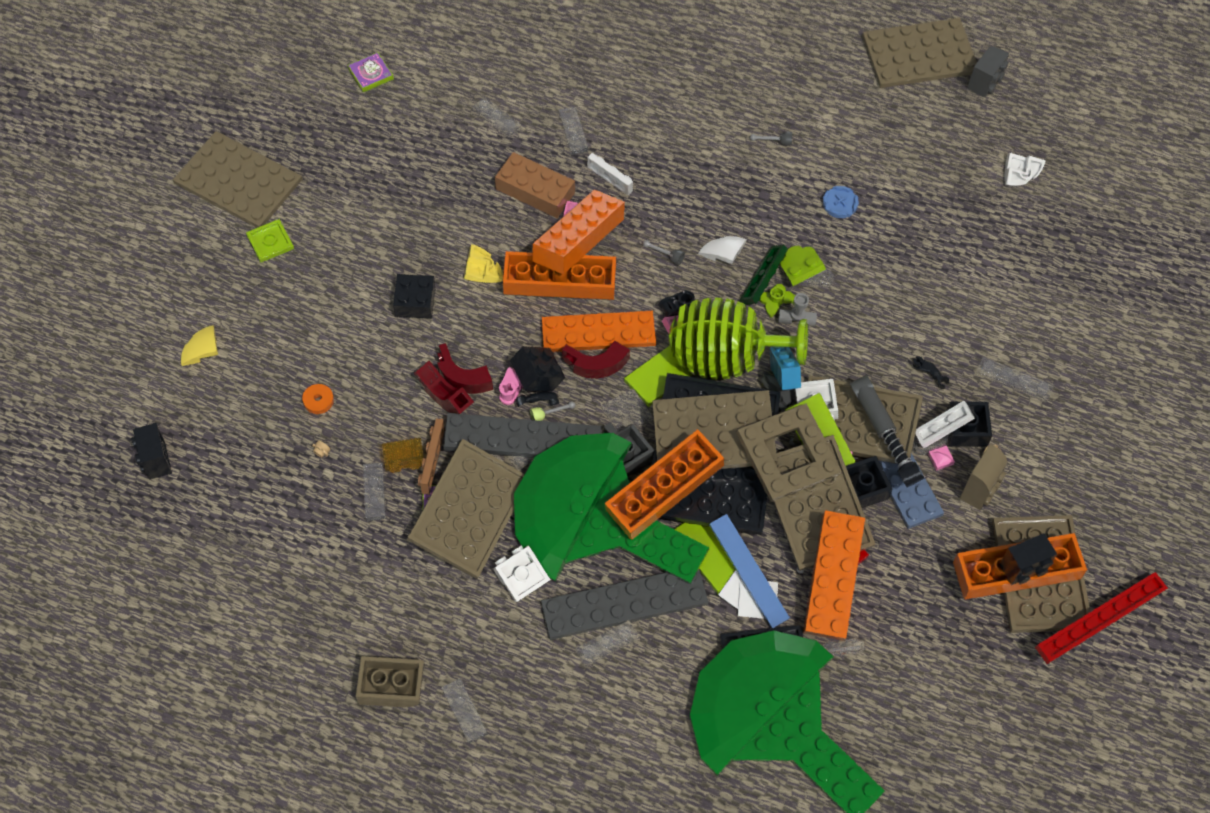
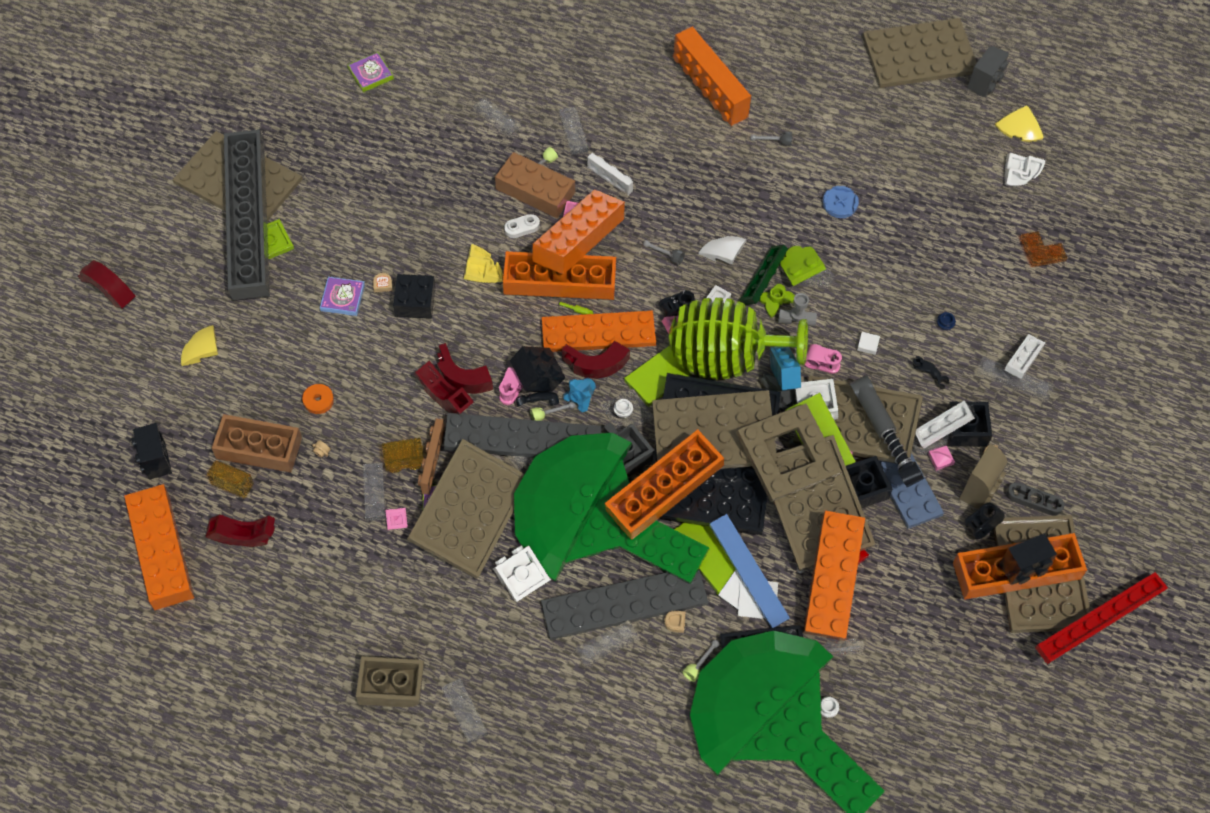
none -> dark red arch [77,260,136,309]
none -> orange brick [124,484,194,611]
none -> dark red arch [206,514,275,547]
none -> clear yellow brick [207,460,254,499]
none -> medium nougat brick [212,414,302,472]
none -> dark grey brick [224,129,270,300]
none -> tile [320,277,365,316]
none -> tan tile [373,273,393,292]
none -> bright pink tile [386,508,408,530]
none -> white plate [505,214,540,238]
none -> yellowish green hinge [538,147,558,165]
none -> lime piece [559,302,594,315]
none -> dark azure rock [563,378,596,412]
none -> white plate [614,399,633,418]
none -> tan tile [664,611,686,633]
none -> orange brick [673,26,751,126]
none -> hinge [682,640,719,682]
none -> white plate [706,285,731,303]
none -> bright pink piece [805,344,842,374]
none -> white plate [821,697,839,718]
none -> white tile [857,332,880,355]
none -> dark blue plate [937,312,956,330]
none -> black piece [964,502,1005,540]
none -> light yellow brick [995,106,1043,142]
none -> white plate [1005,334,1045,379]
none -> dark grey beam [1007,483,1065,516]
none -> clear orange plate [1020,231,1067,268]

